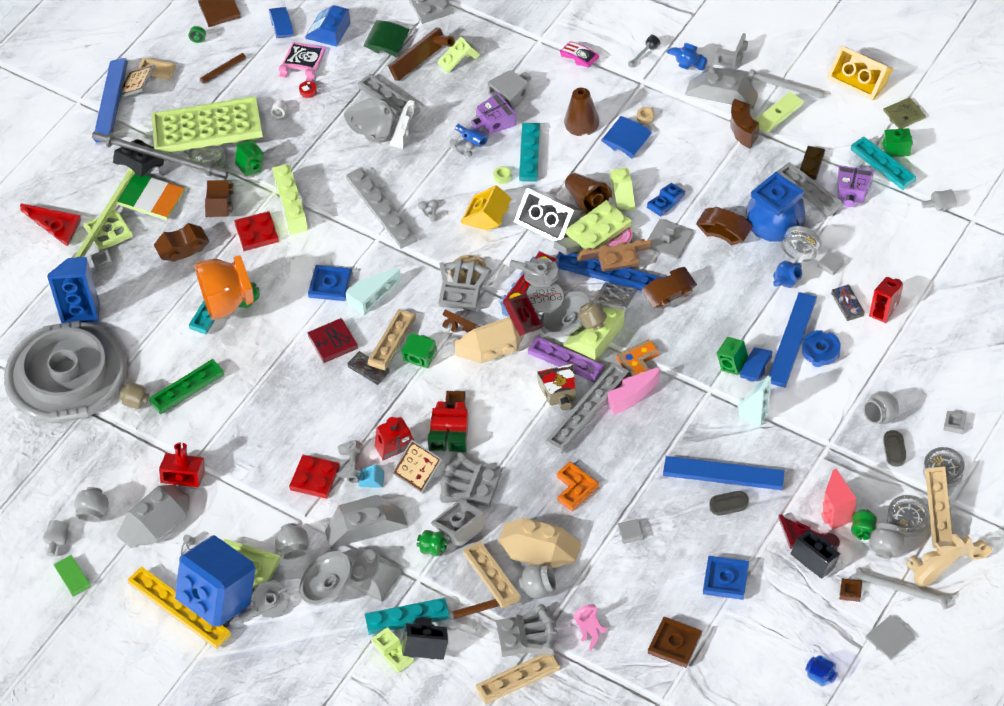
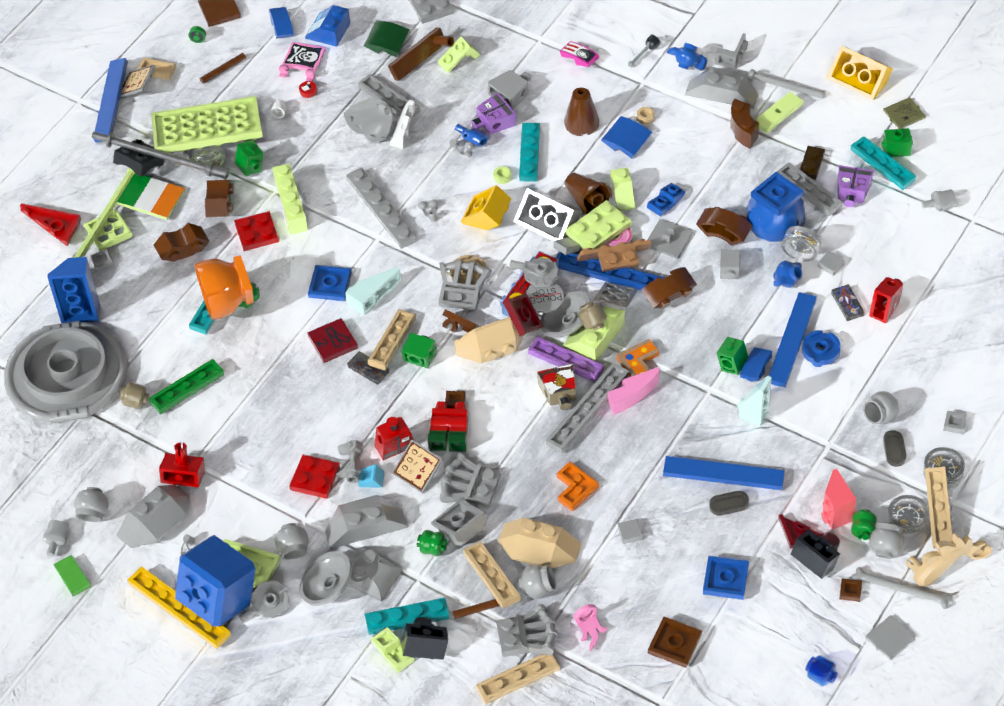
none -> light grey brick [720,249,740,280]

